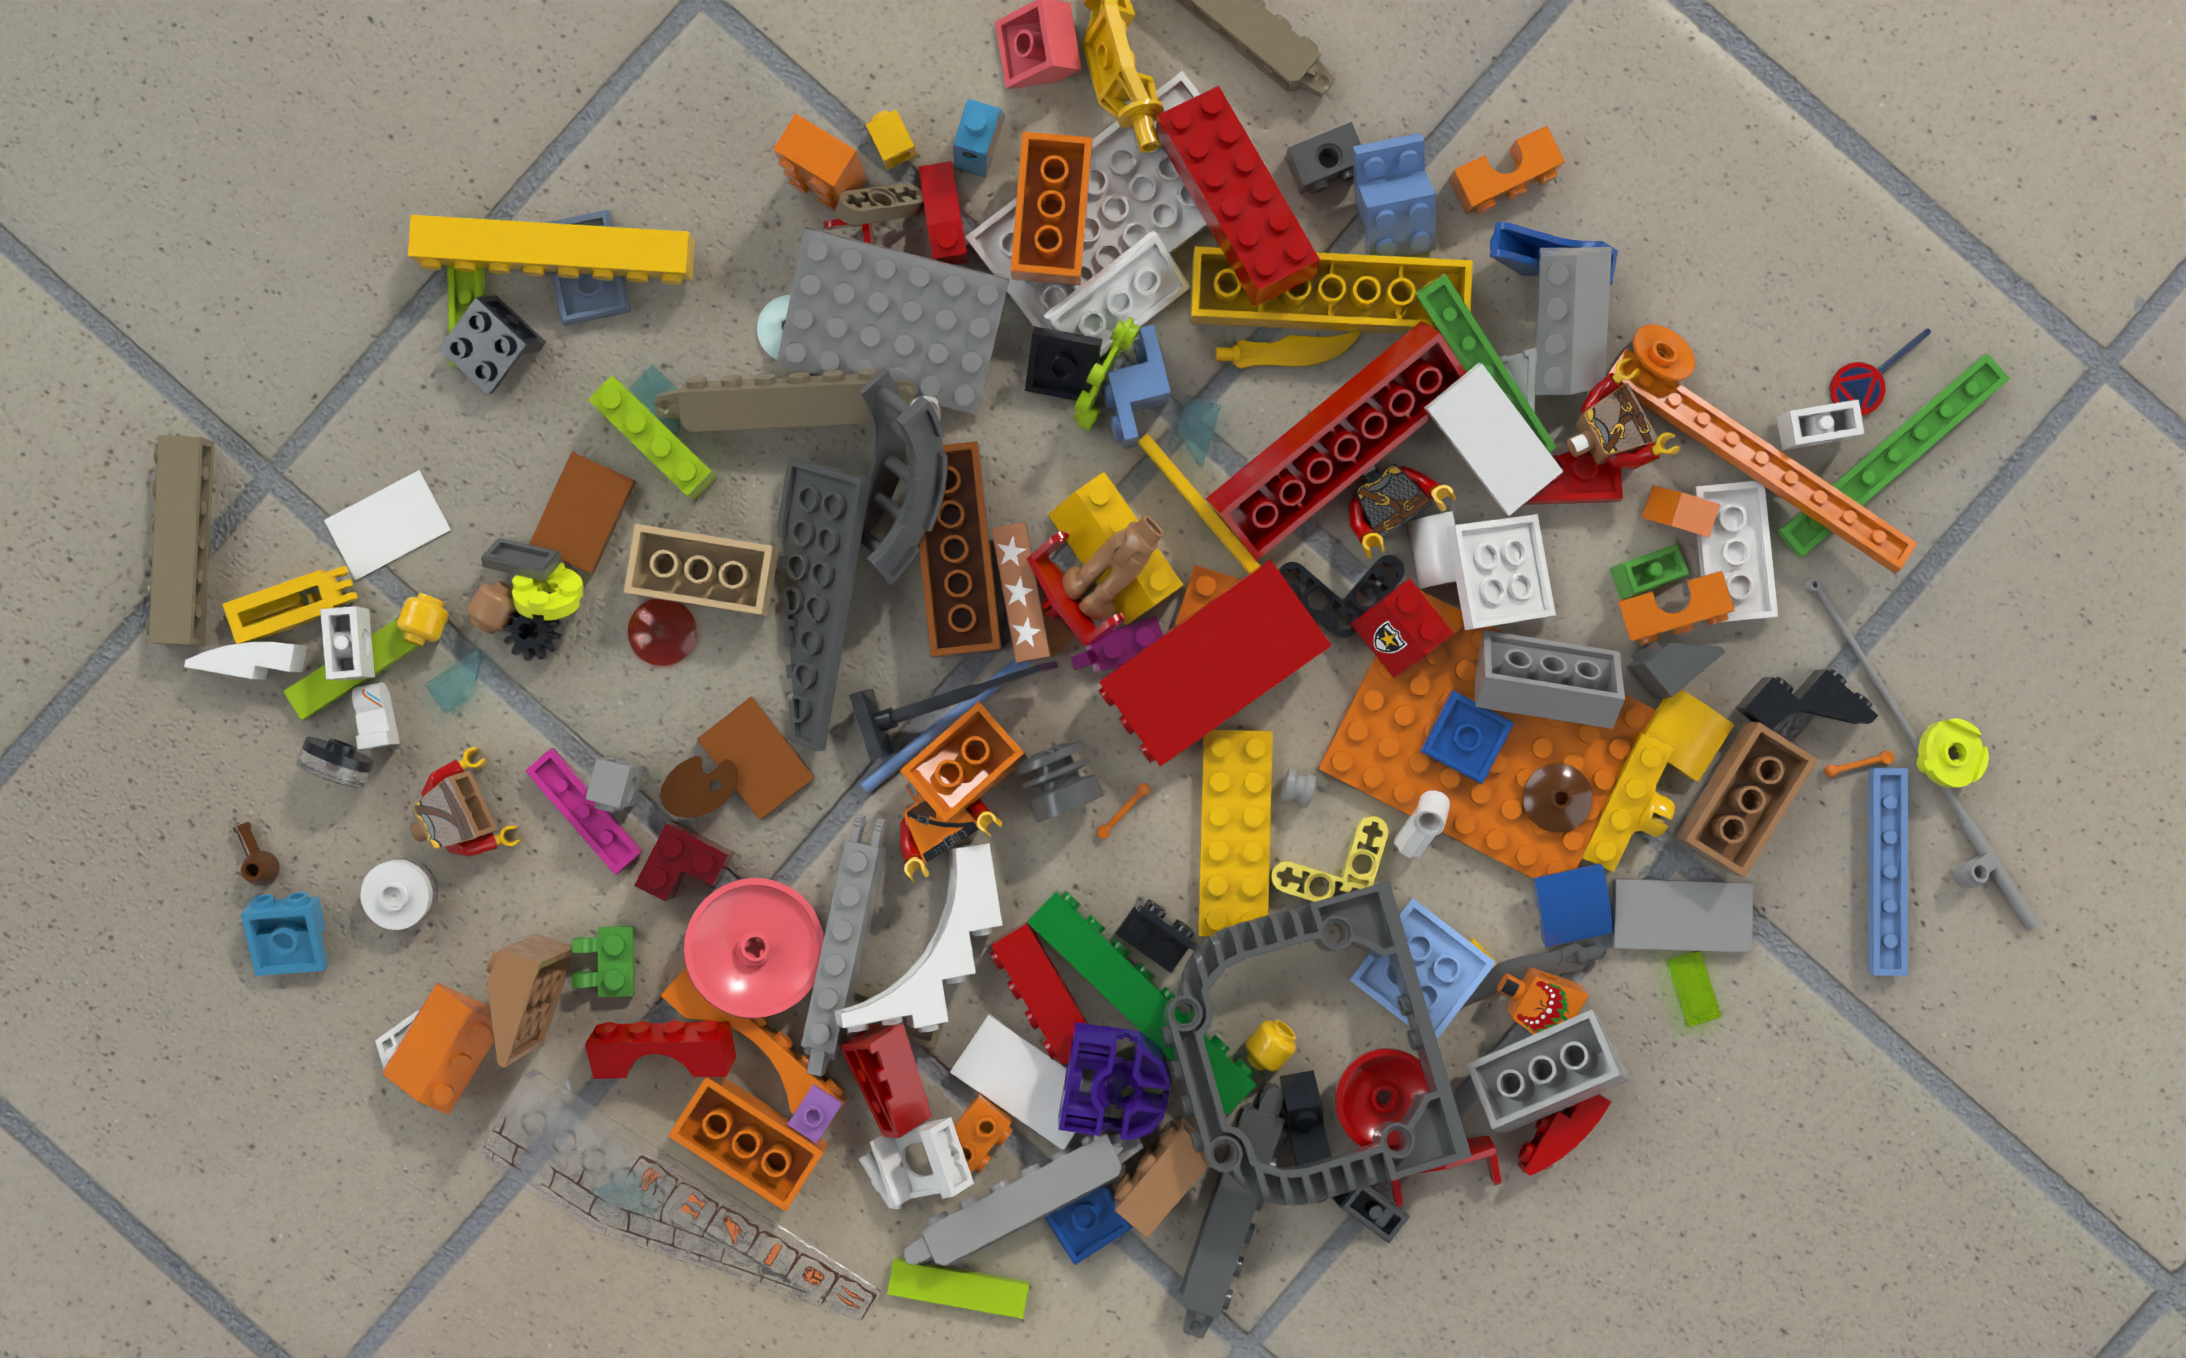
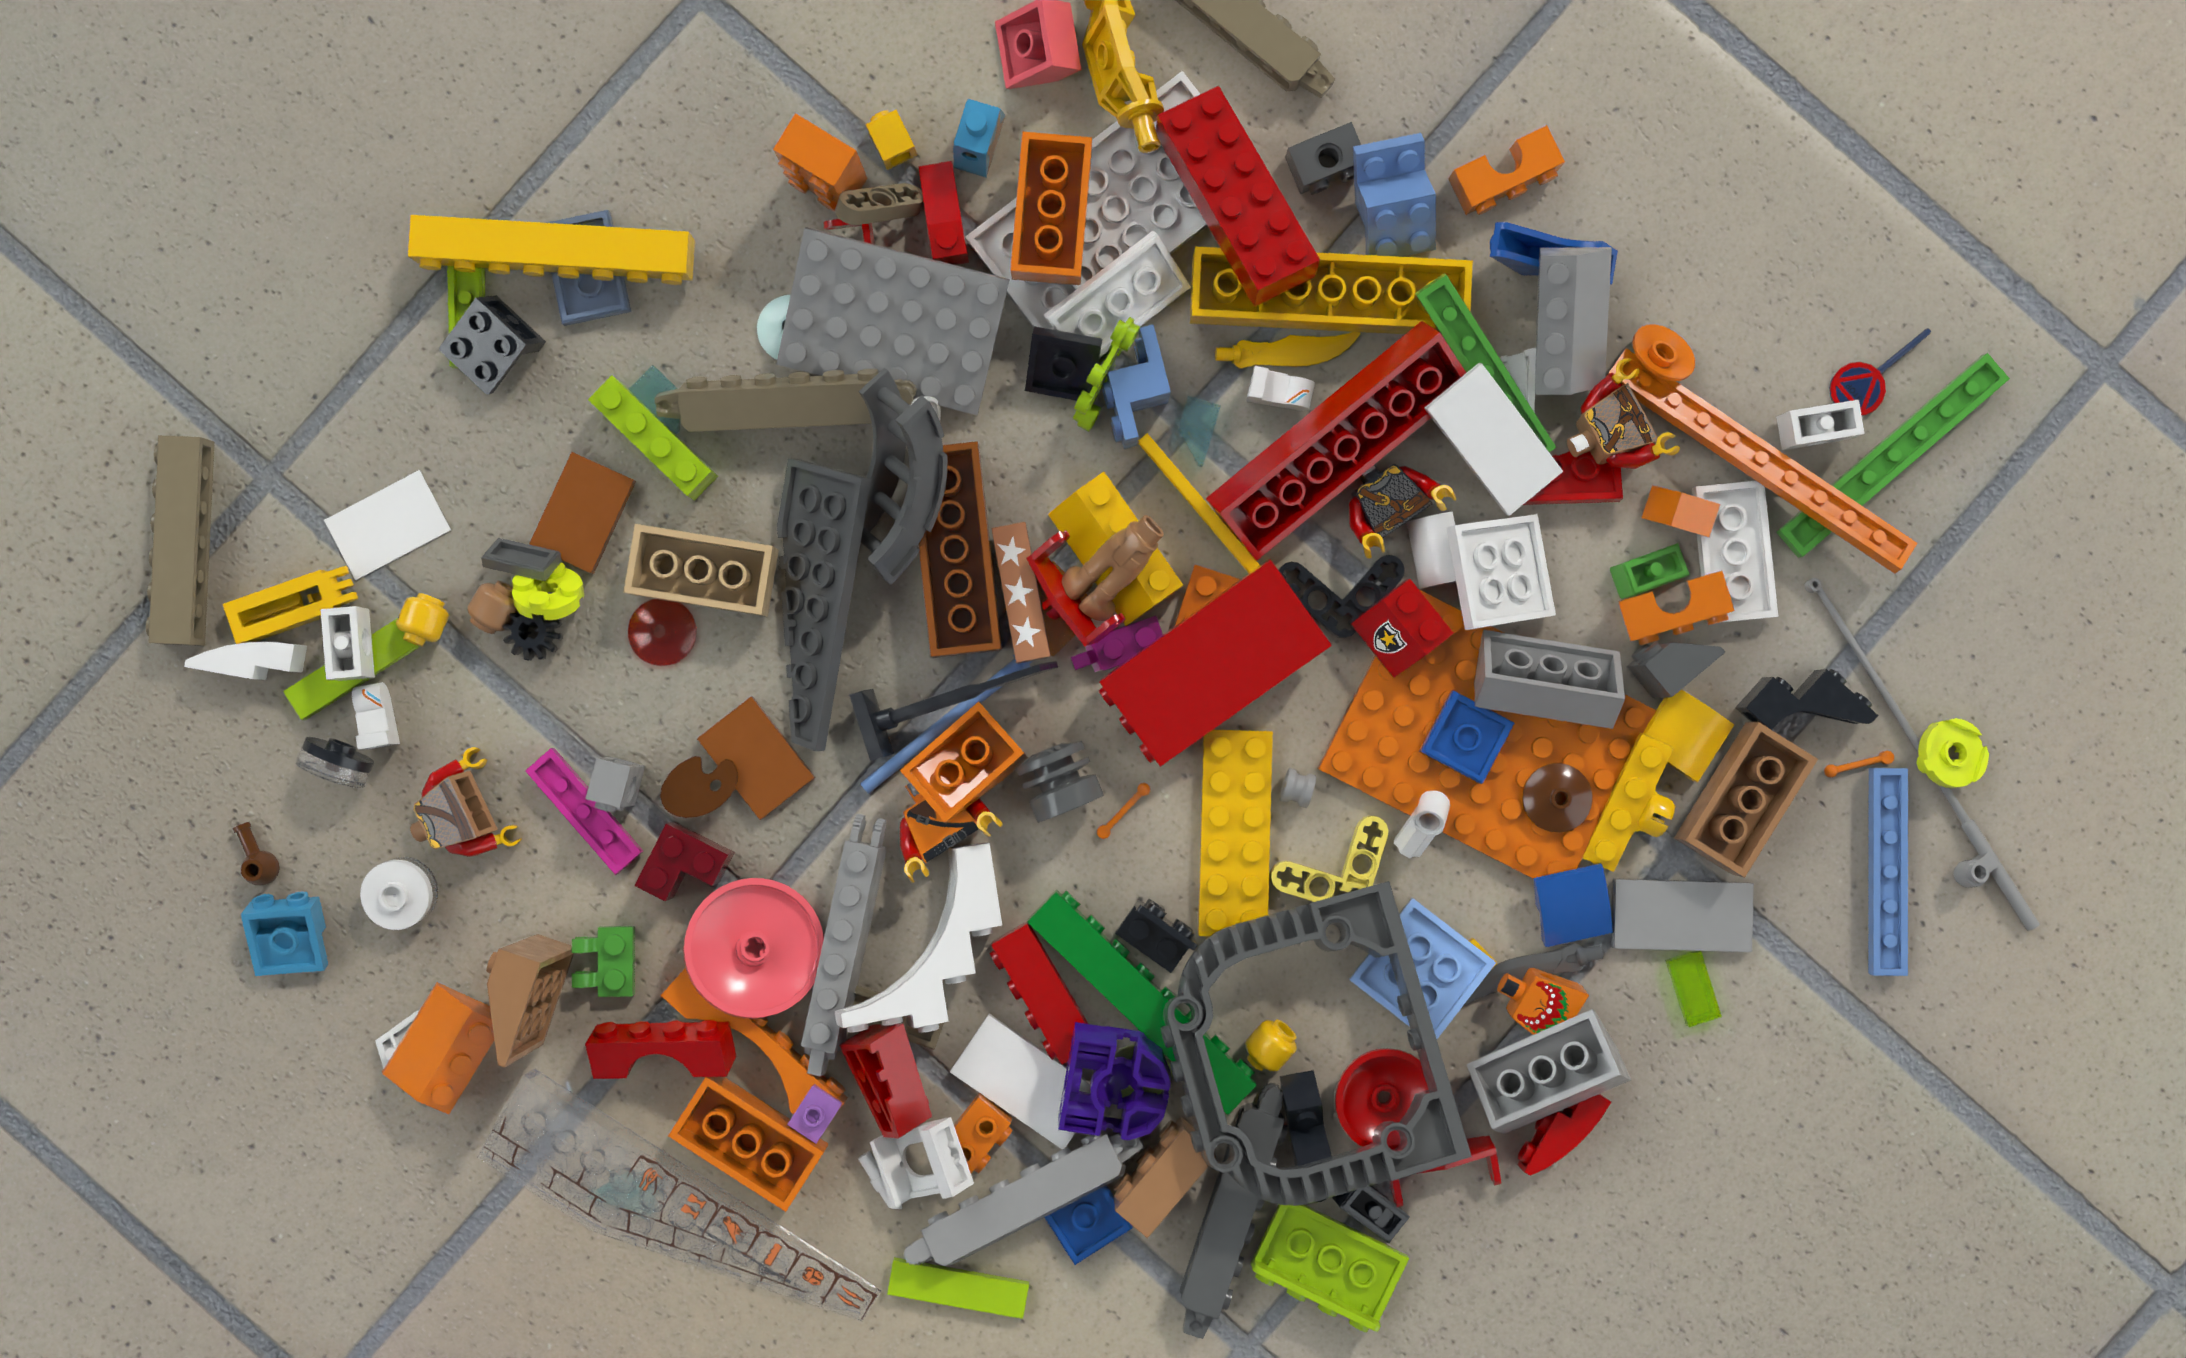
clear light blue tile [424,649,484,713] -> none
none -> white leg [1246,366,1315,411]
none -> lime bracket [1250,1204,1409,1333]

